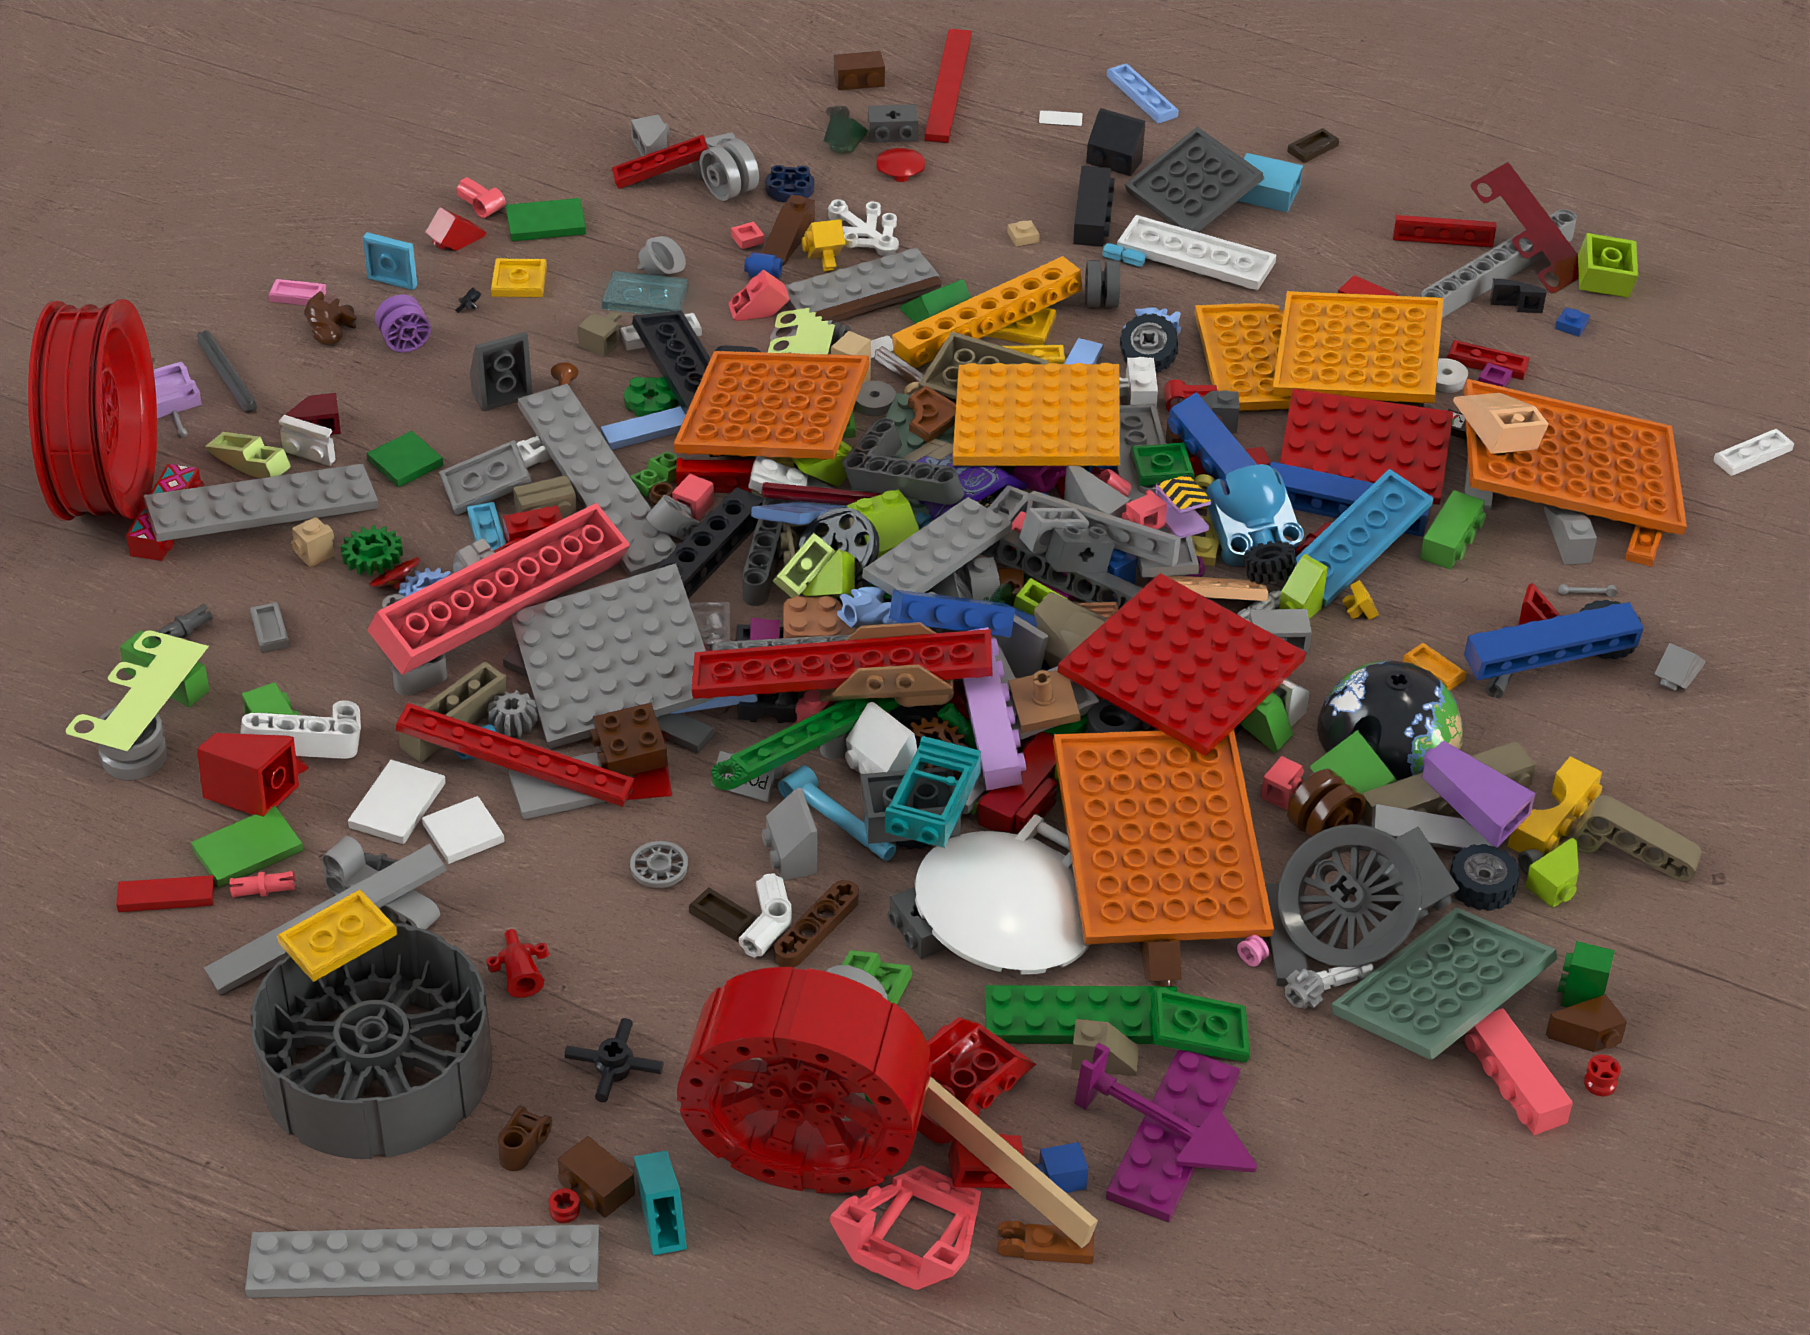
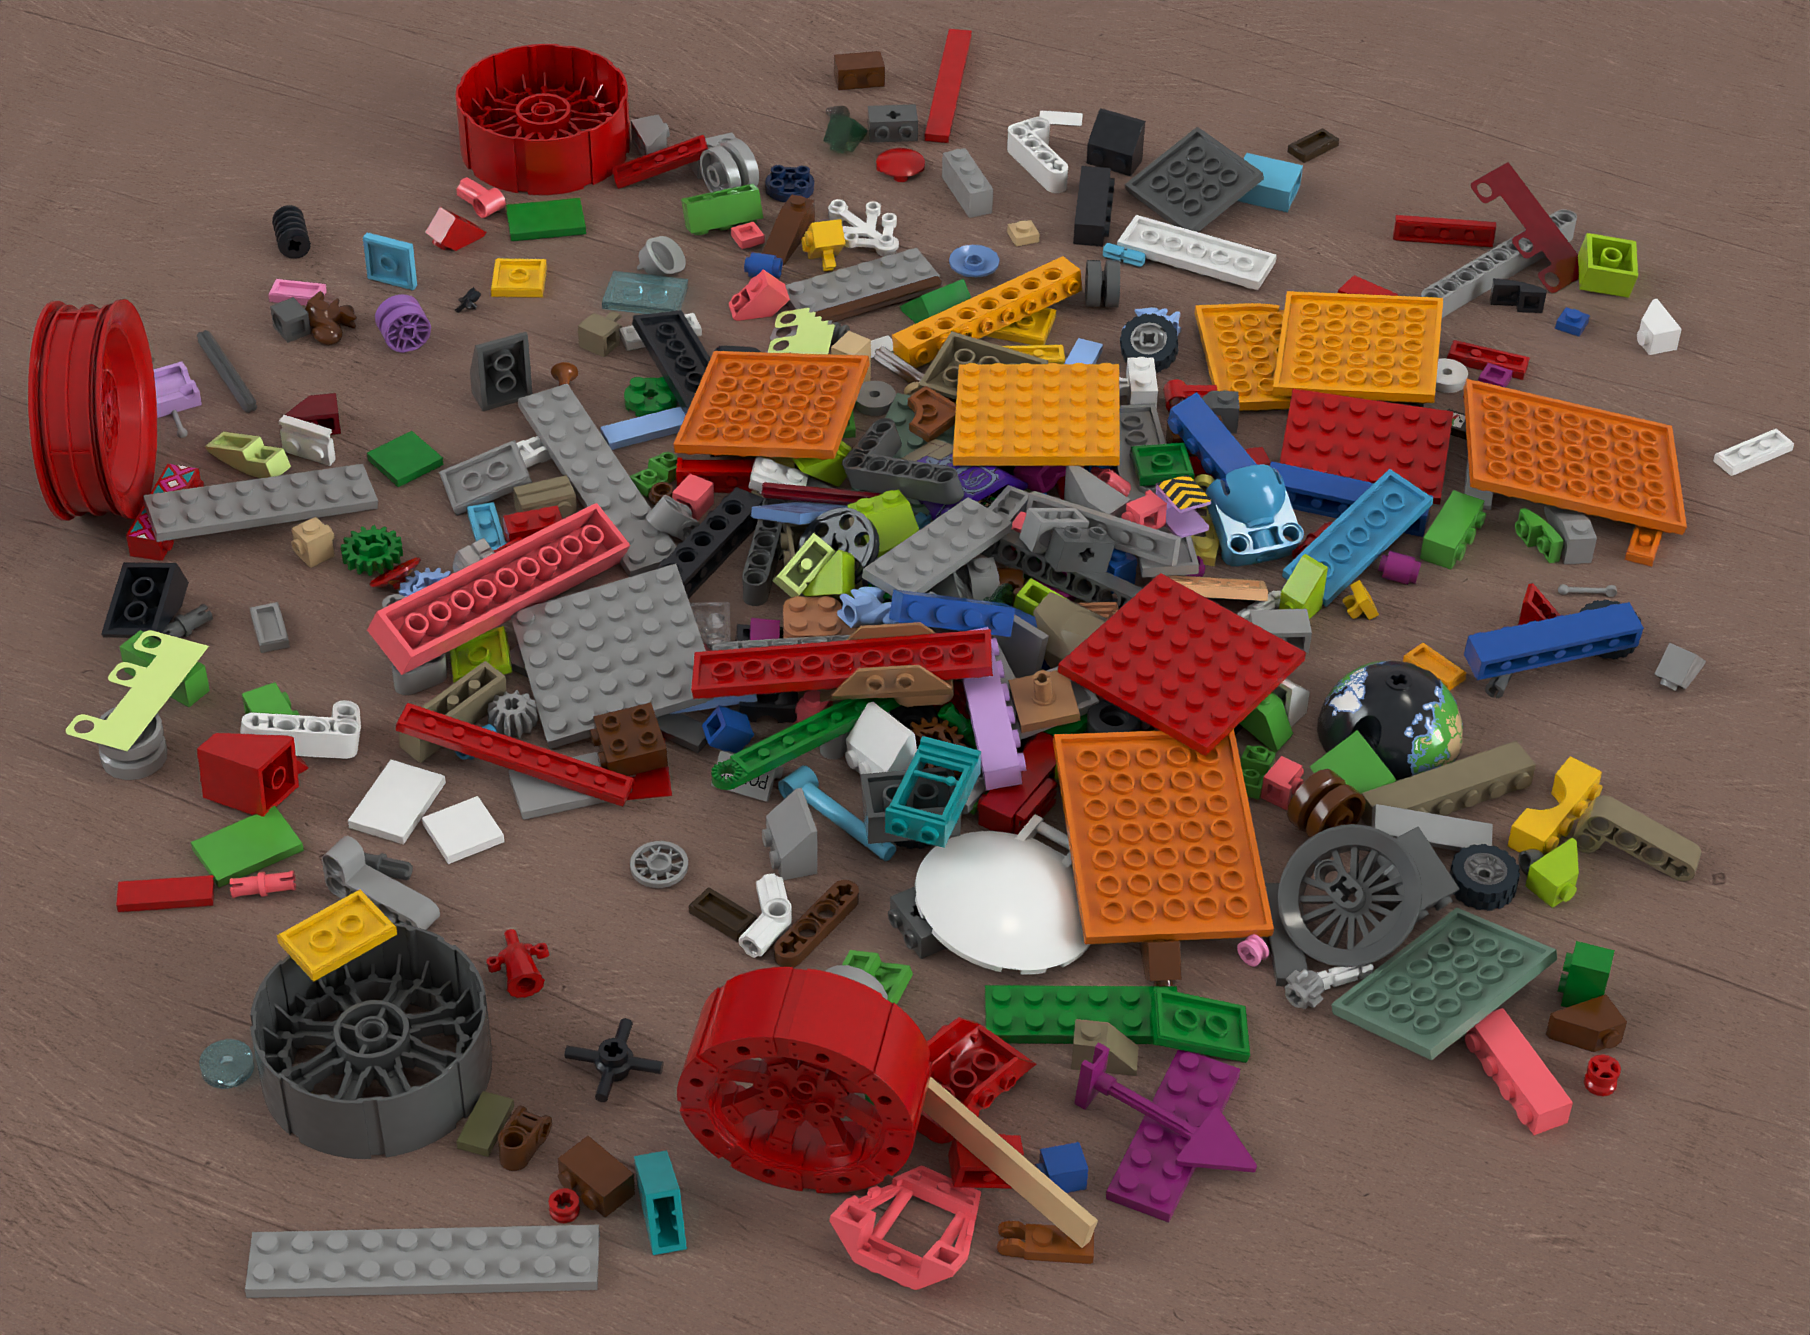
light grey tile [204,844,446,996] -> none
light blue tile [1107,63,1179,124] -> none
black tyre [1244,541,1297,585] -> none
medium lavender slope [1422,741,1535,848] -> none
light nougat slope [1453,393,1548,454] -> none
none -> black slope [101,562,189,638]
none -> clear light blue piece [199,1039,254,1089]
none -> dark grey brick [270,297,311,343]
none -> black piece [272,205,311,259]
none -> lime tile [450,626,512,683]
none -> red wheel [455,44,631,195]
none -> olive tile [456,1091,514,1157]
none -> bright green brick [681,184,764,235]
none -> blue brick [702,705,754,753]
none -> light grey brick [942,148,993,218]
none -> medium blue dish [949,244,1000,278]
none -> white beam [1007,117,1068,193]
none -> bright green slope [1240,745,1276,799]
none -> magenta brick [1378,551,1422,585]
none -> bright green slope [1515,508,1564,563]
none -> white slope [1637,299,1682,355]

